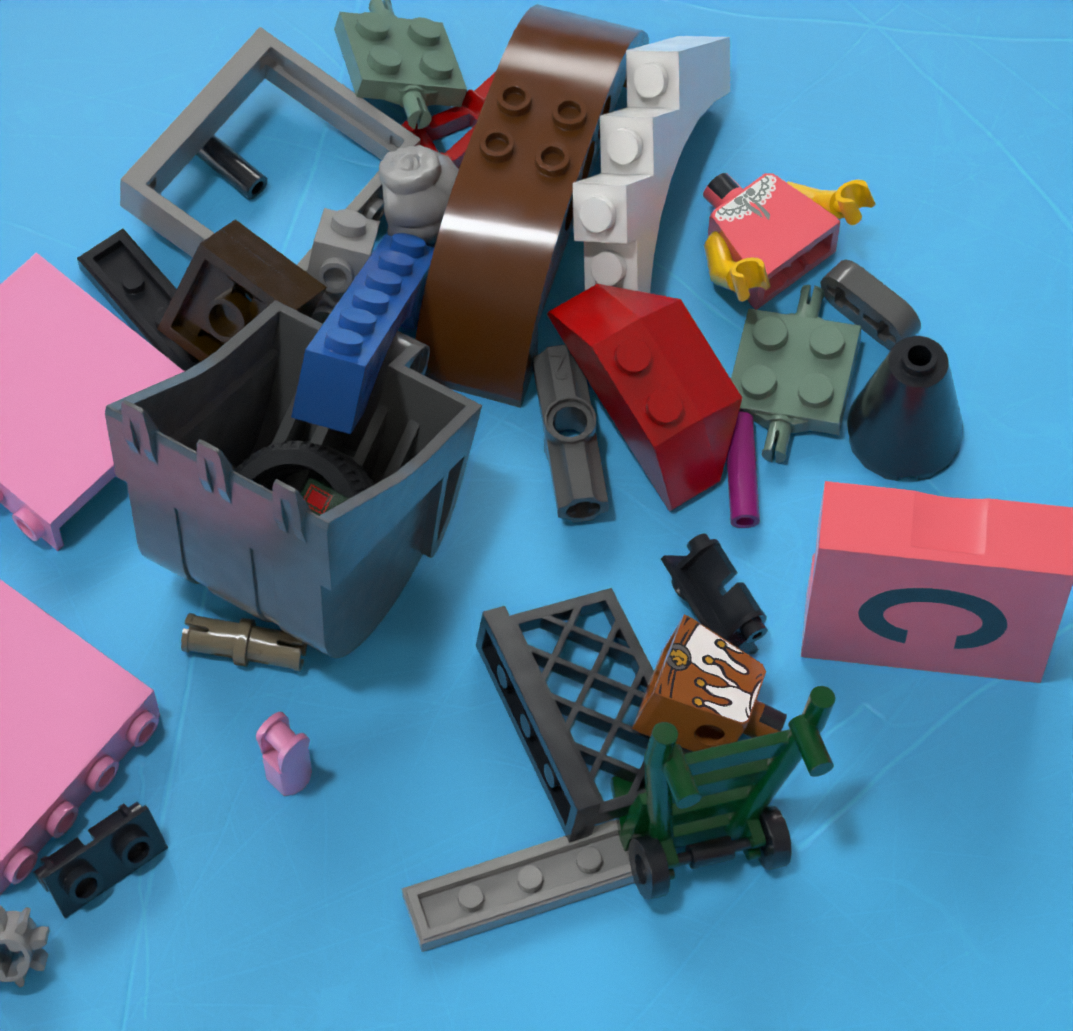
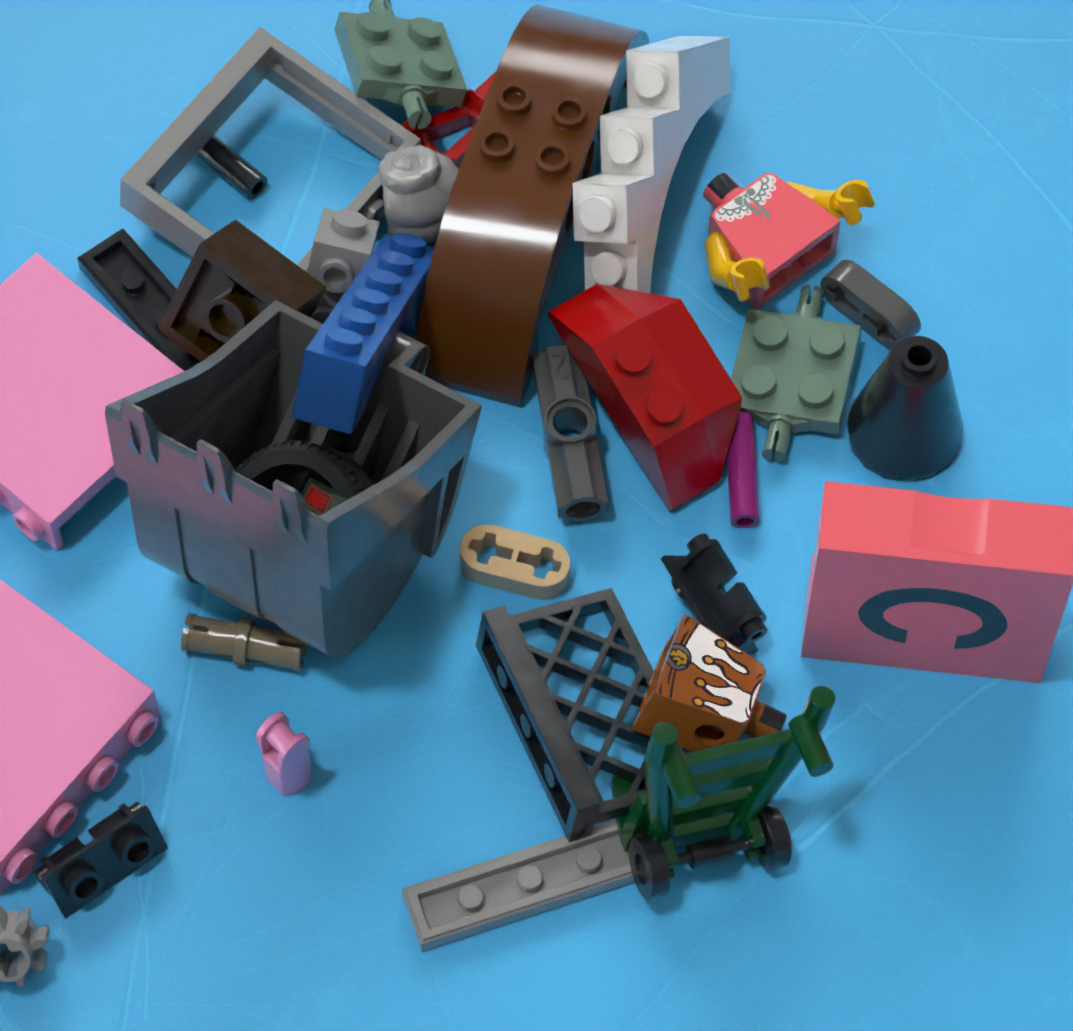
none -> tan beam [460,524,570,600]

